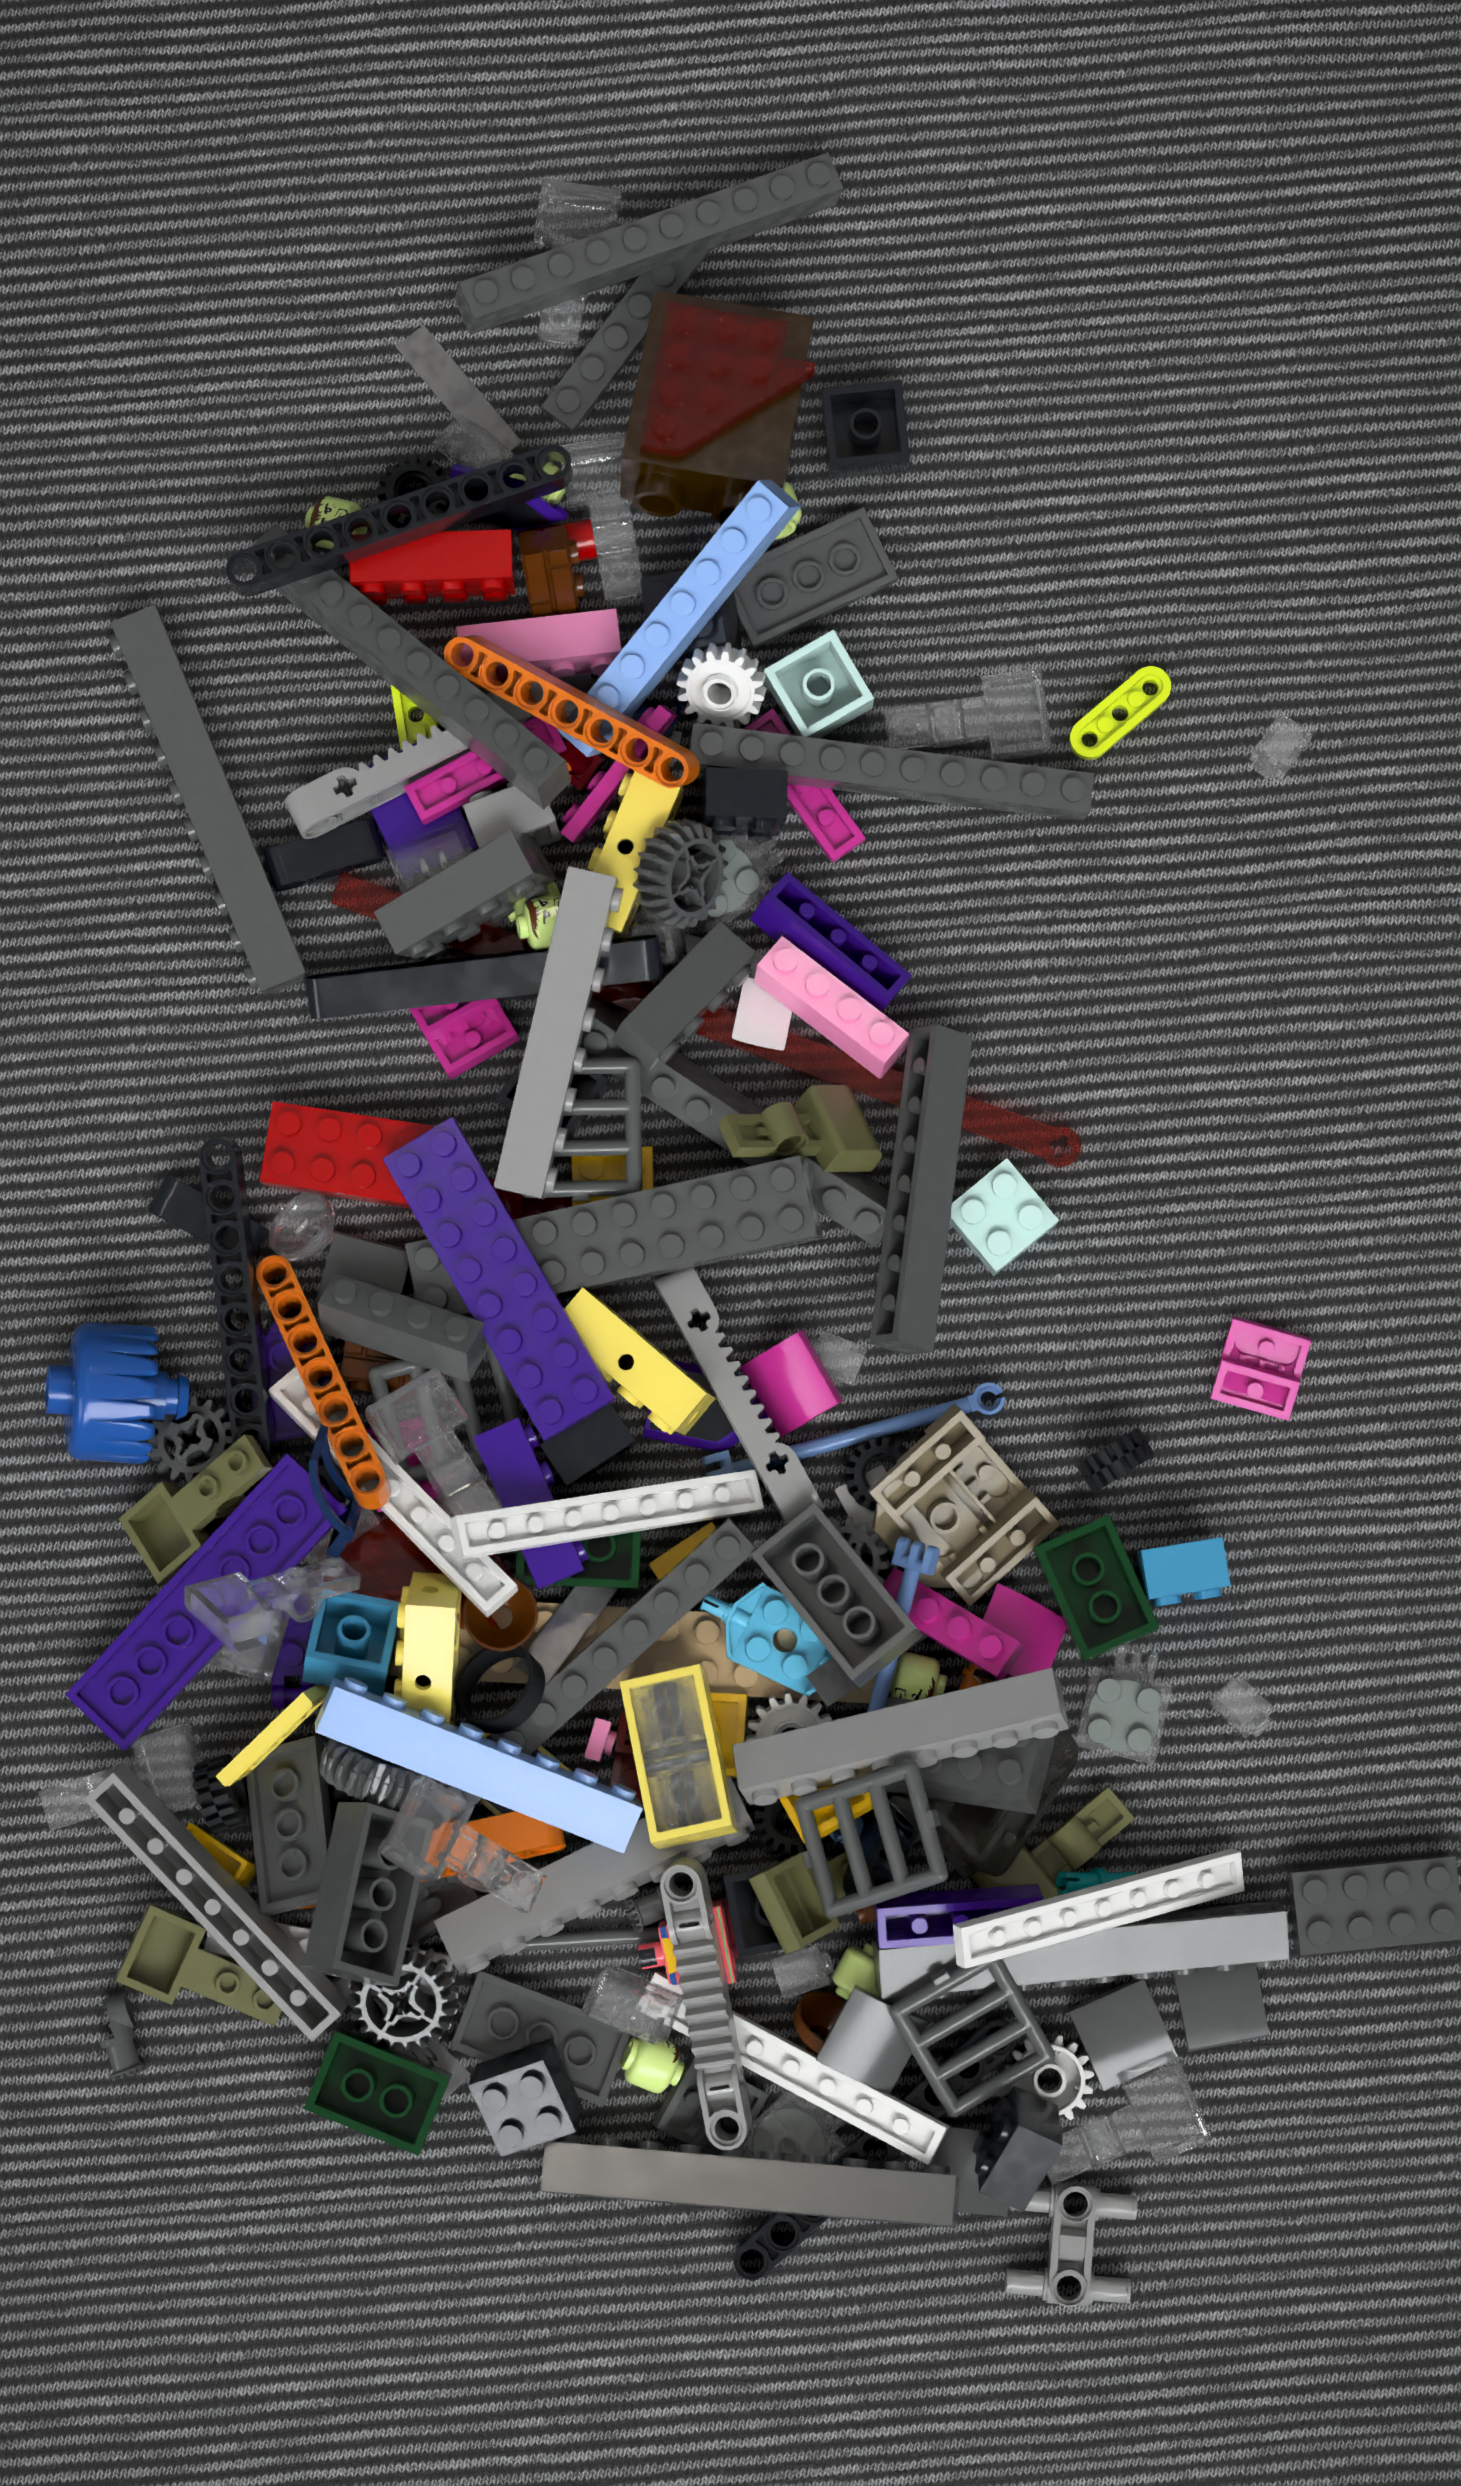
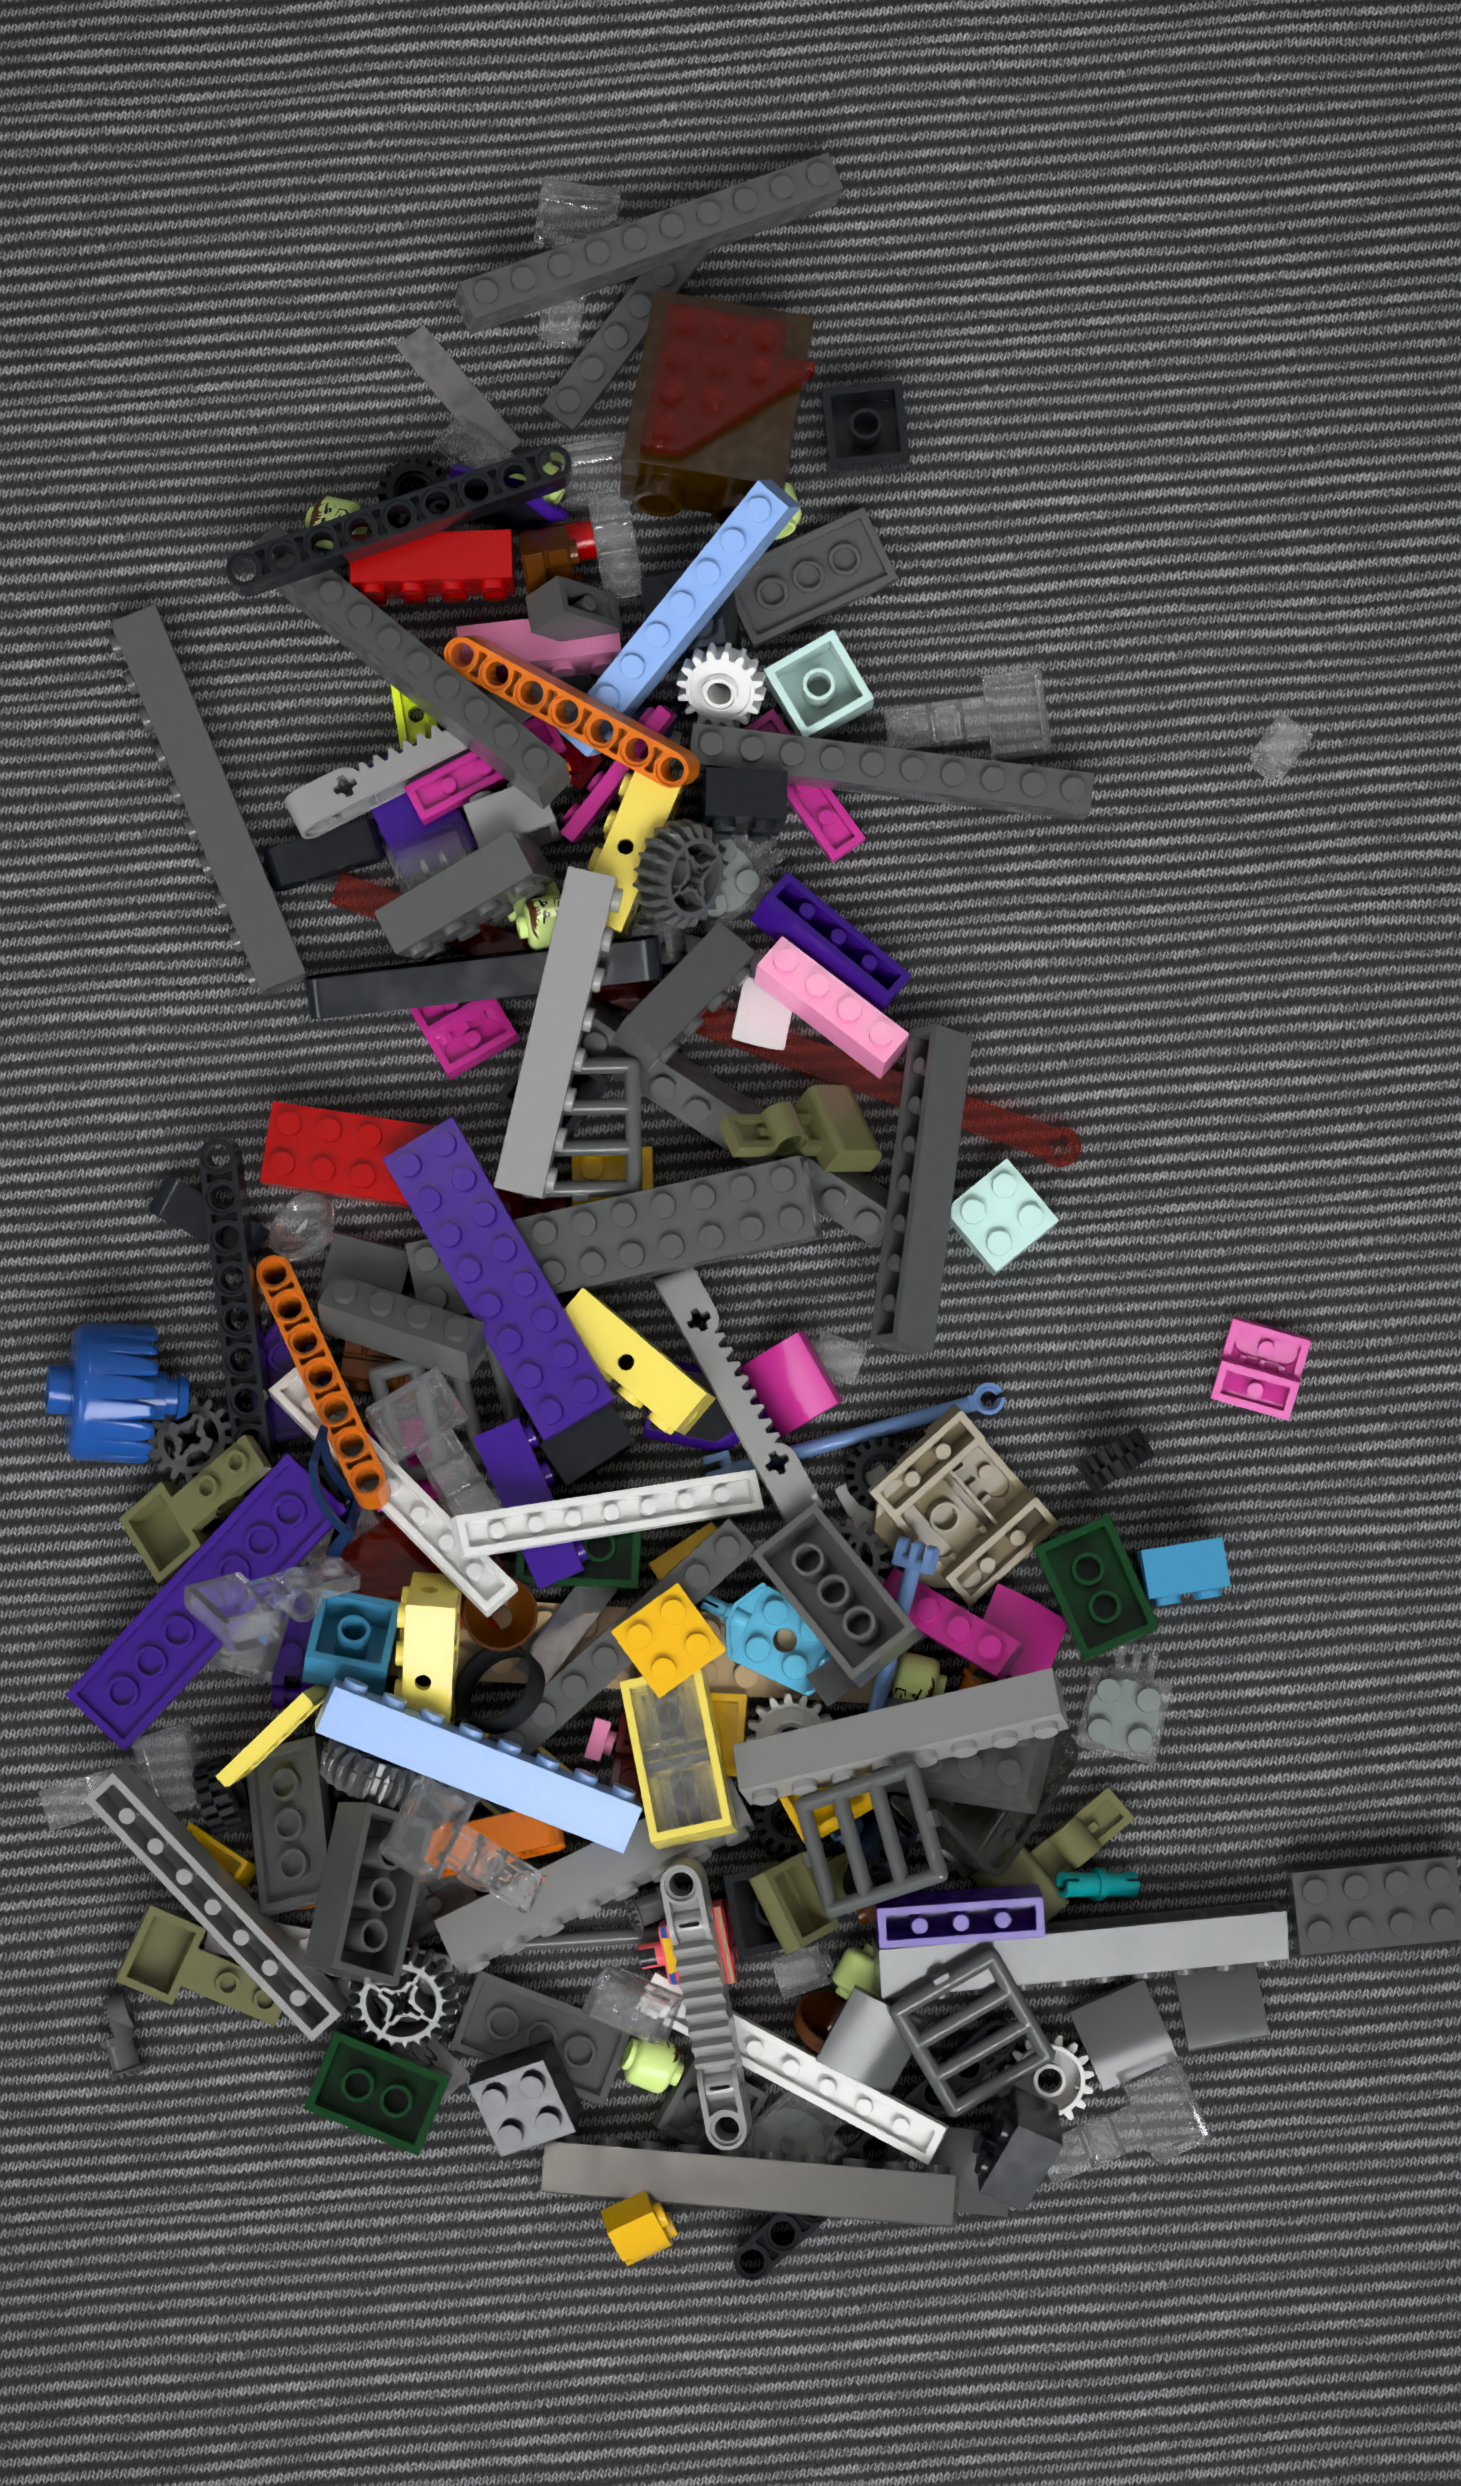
white plate [953,1848,1244,1969] -> none
light grey piece [1005,2182,1138,2307] -> none
neon yellow plate [1069,666,1171,760] -> none
clear brick [1207,1674,1274,1738] -> none
none -> dark grey slope [525,575,622,642]
none -> yellow brick [600,2190,678,2266]
none -> yellow plate [610,1582,726,1698]

